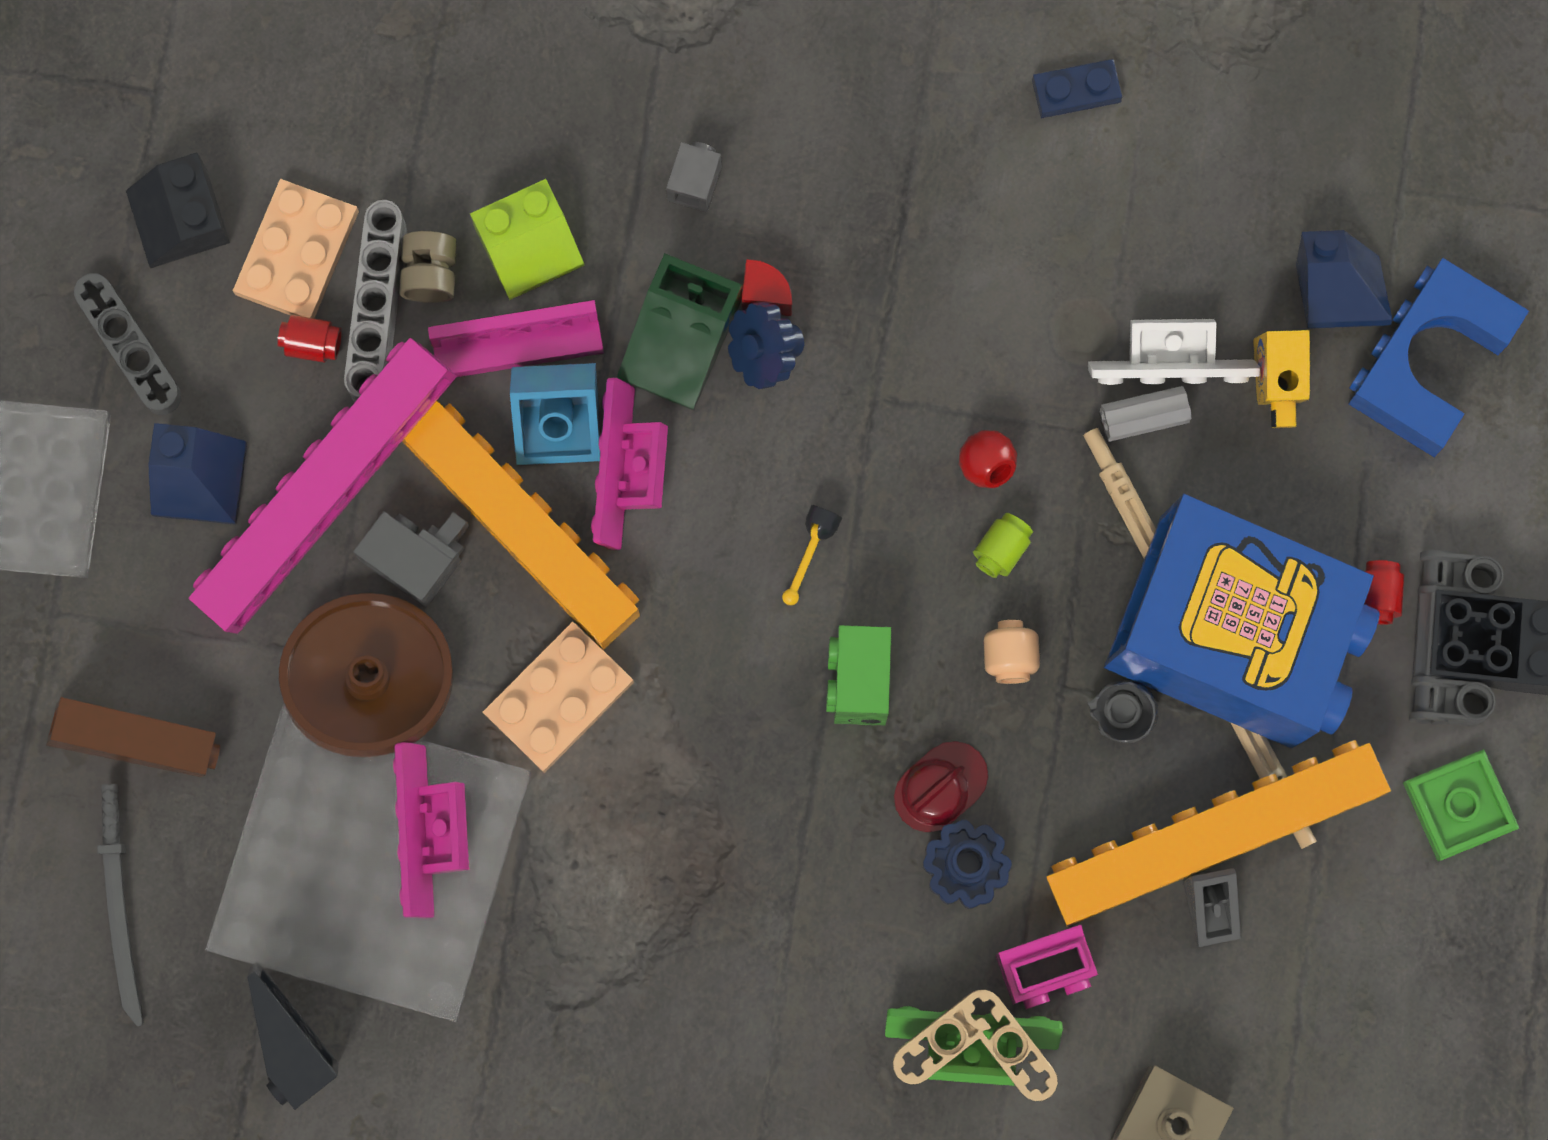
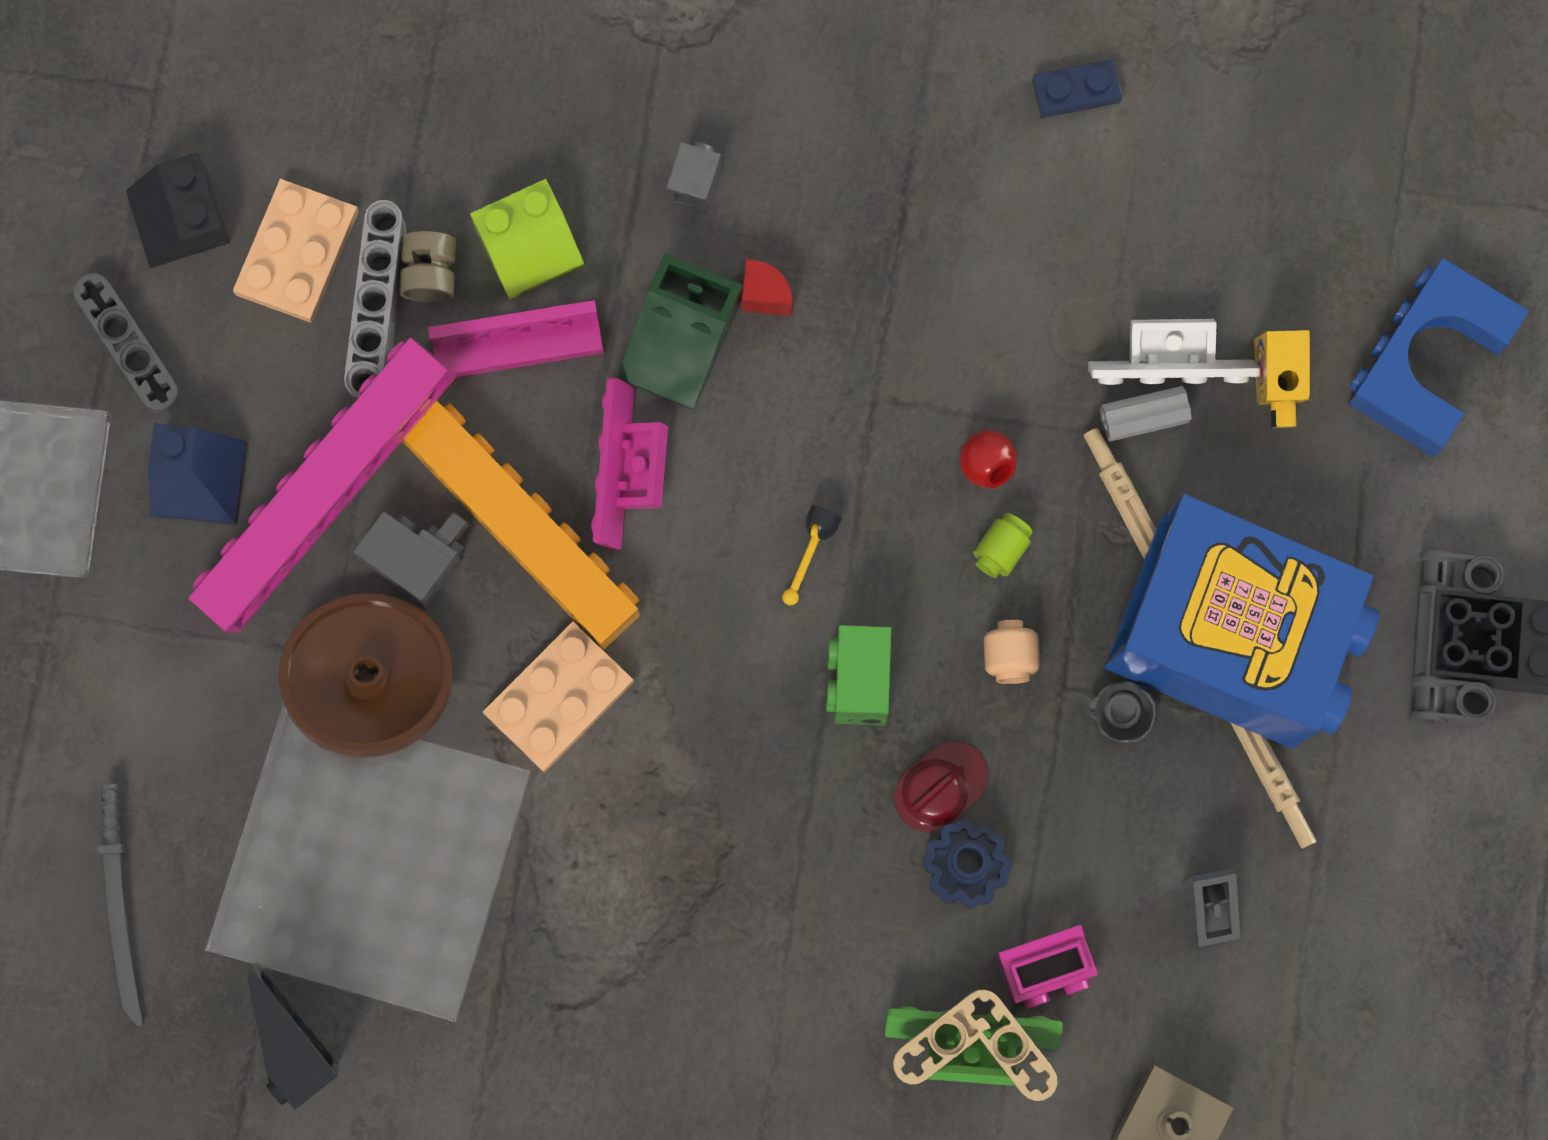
reddish brown slope [46,697,220,777] -> none
red brick [278,315,342,363] -> none
dark pink bracket [393,742,469,919] -> none
dark azure slope [510,363,600,465] -> none
dark blue plant [728,302,804,389] -> none
light orange brick [1046,740,1391,927] -> none
dark blue slope [1296,230,1392,329] -> none
red brick [1364,560,1404,625] -> none
bright green tile [1403,749,1519,862] -> none

